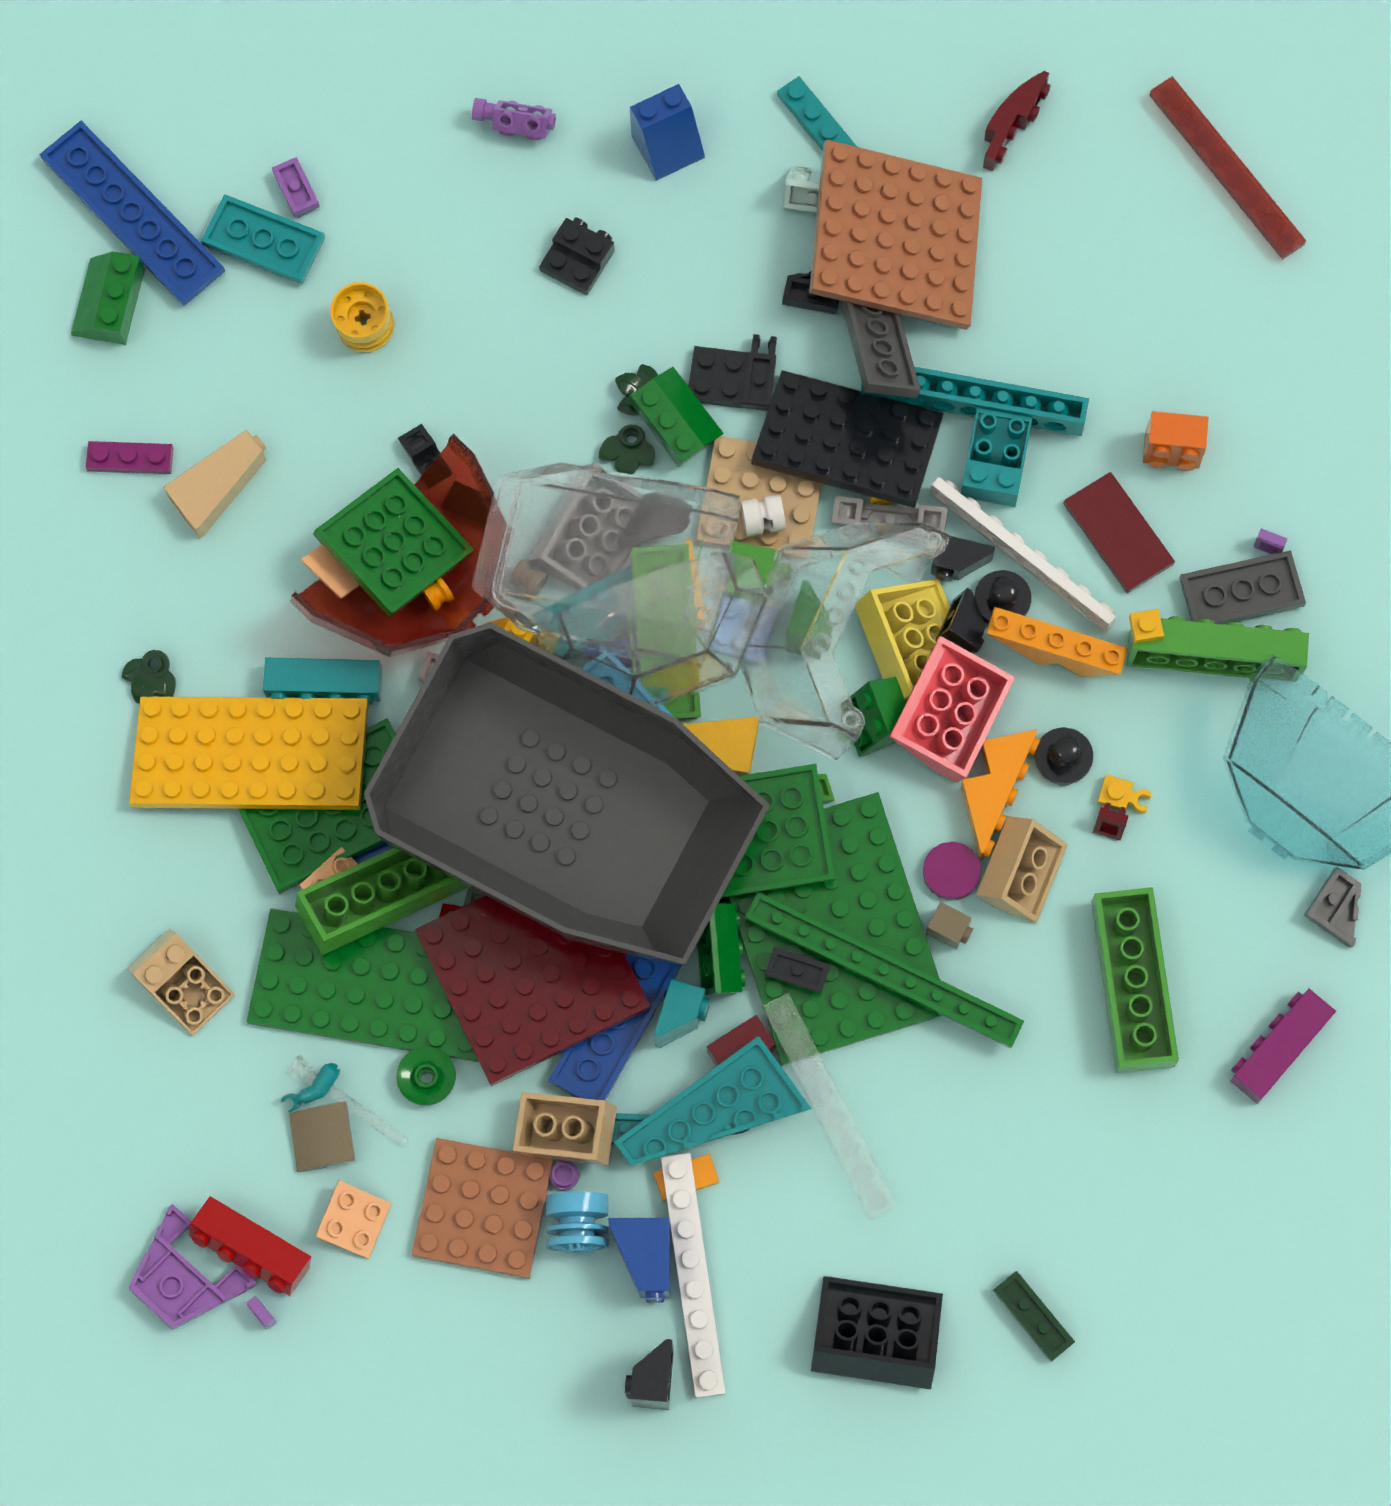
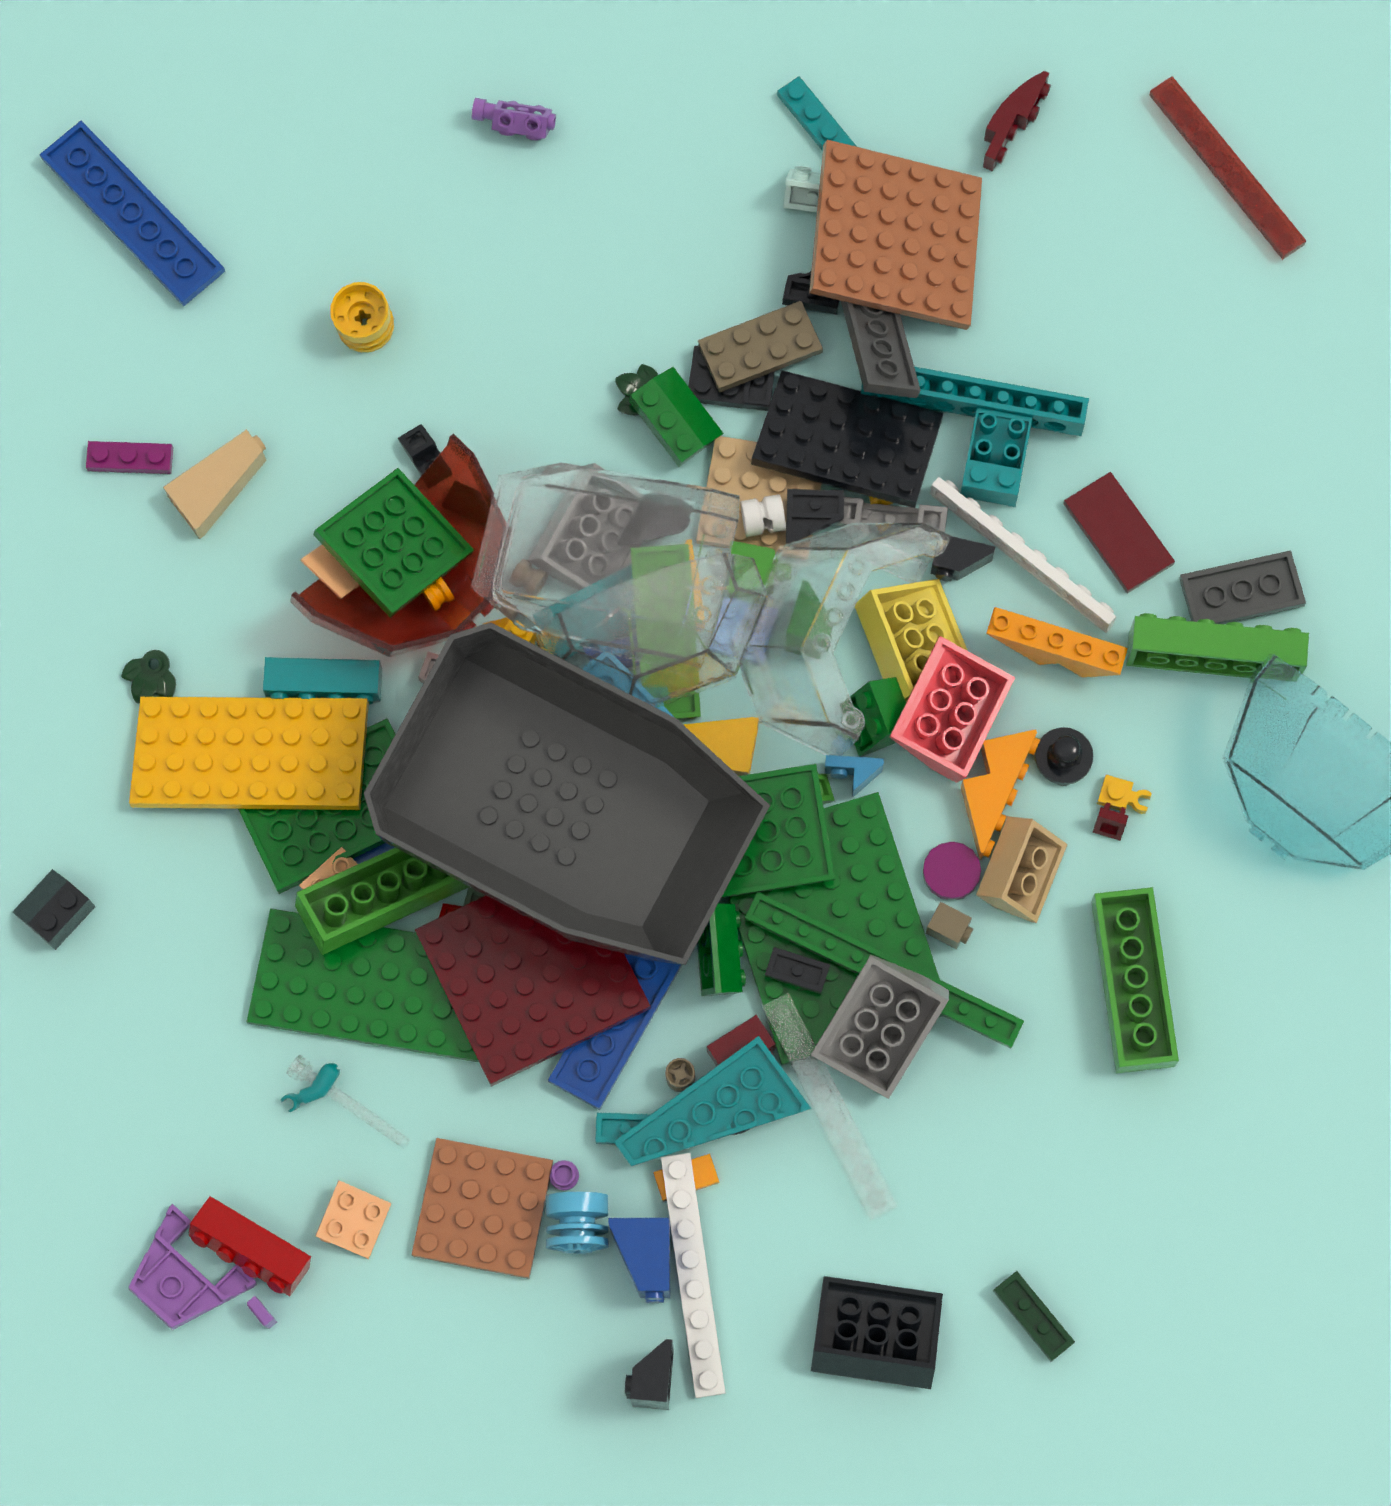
green slope [71,251,145,345] -> none
tan slope [127,928,235,1036] -> none
teal plate [201,194,325,285] -> none
medium lavender plate [272,157,320,218] -> none
dark tan slope [289,1101,355,1172] -> none
green dish [396,1047,456,1106] -> none
tan brick [512,1092,617,1166] -> none
black plate [539,217,615,296] -> none
dark green plate [599,424,655,479] -> none
blue slope [630,84,705,181] -> none
teal slope [654,979,710,1048] -> none
black slope [935,587,986,654] -> none
black plate [974,570,1032,624] -> none
yellow plate [1129,609,1164,644] -> none
orange brick [1143,411,1209,471] -> none
magenta brick [1230,988,1336,1104] -> none
medium lavender tile [1254,528,1288,554] -> none
dark grey wing [1304,867,1361,948] -> none
none -> black slope [13,869,95,950]
none -> dark tan wheel [665,1058,695,1092]
none -> dark tan plate [698,301,823,392]
none -> black wing [786,489,844,545]
none -> light grey slope [811,955,949,1099]
none -> dark azure slope [825,755,884,797]

